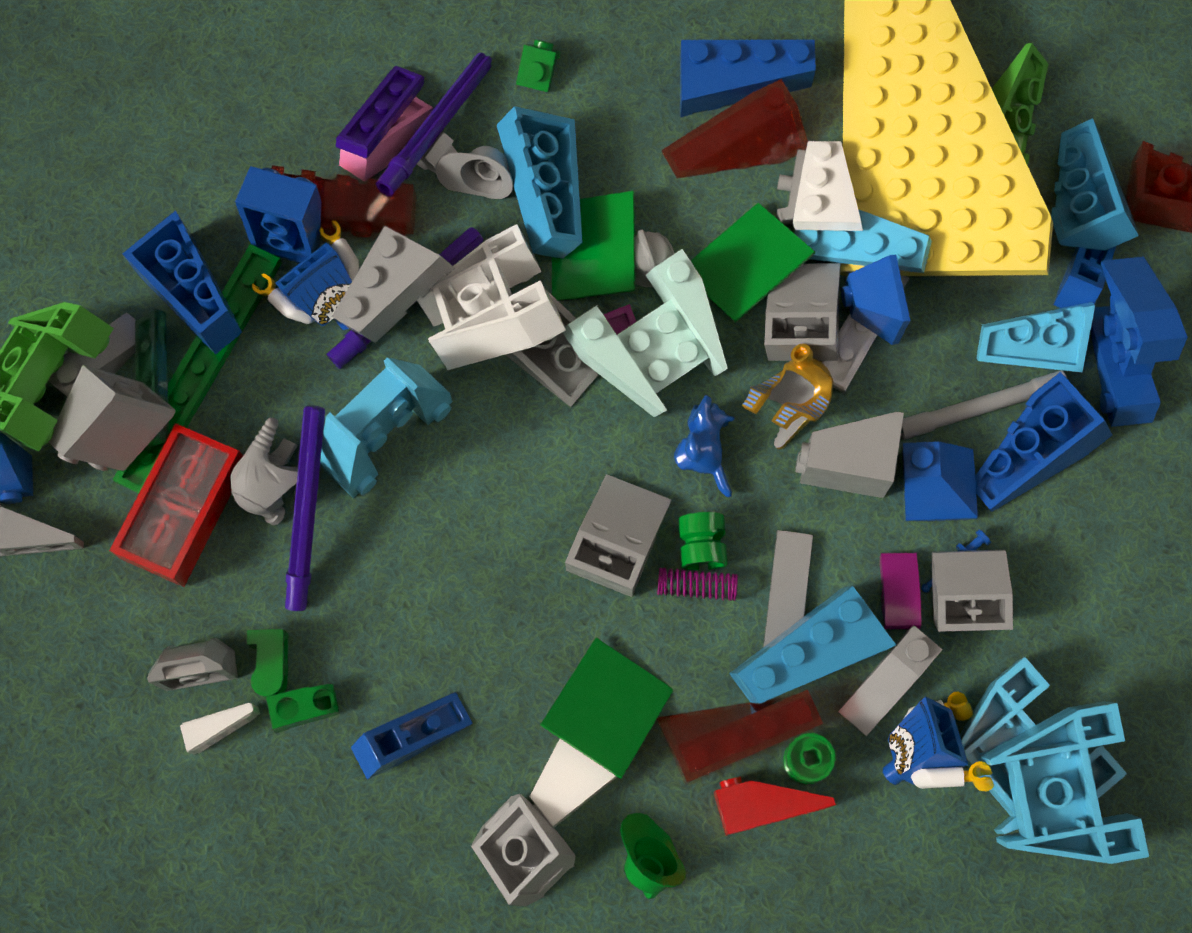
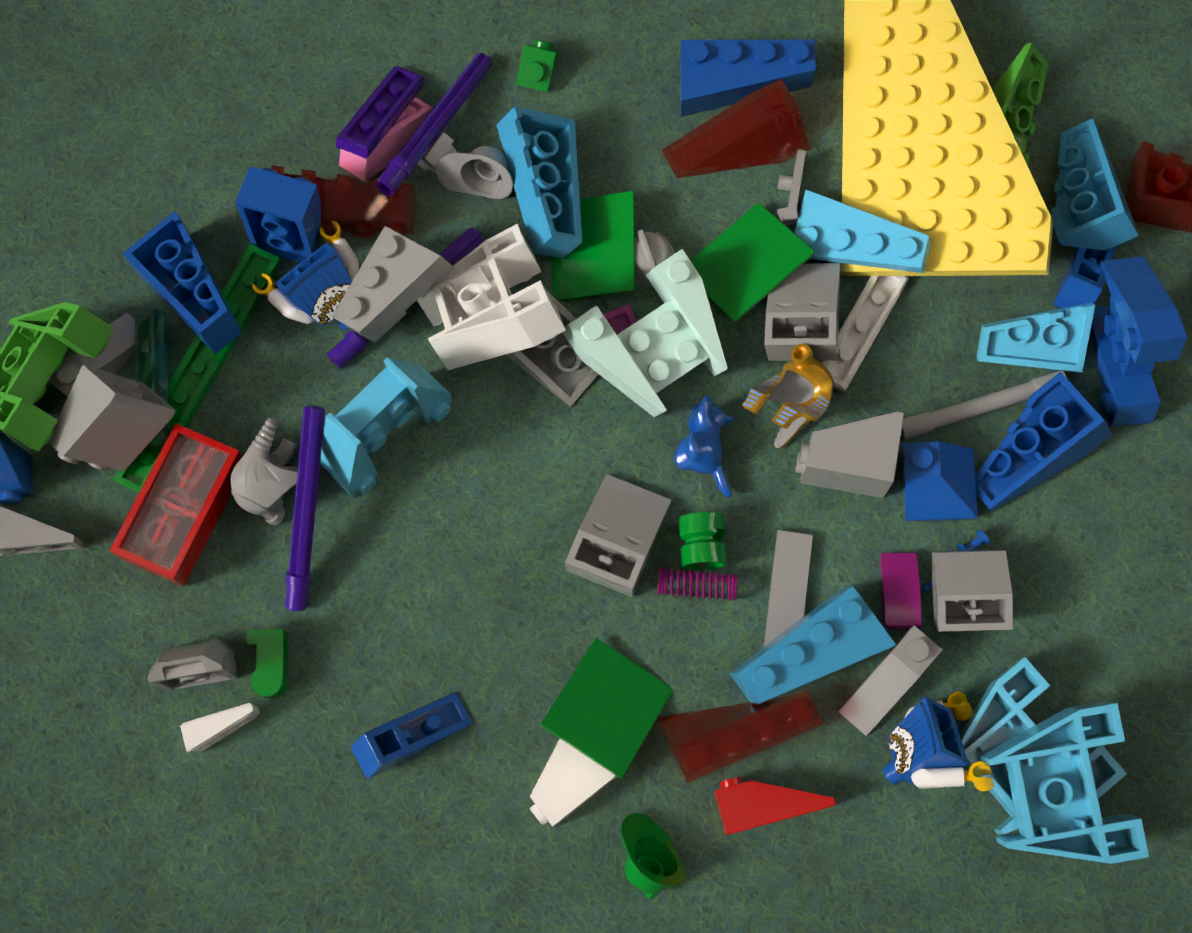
green leg [266,684,340,733] -> none
light grey slope [471,794,575,906] -> none
green wheel [782,733,836,785] -> none
white wing [793,141,863,231] -> none
blue slope [841,254,911,345] -> none

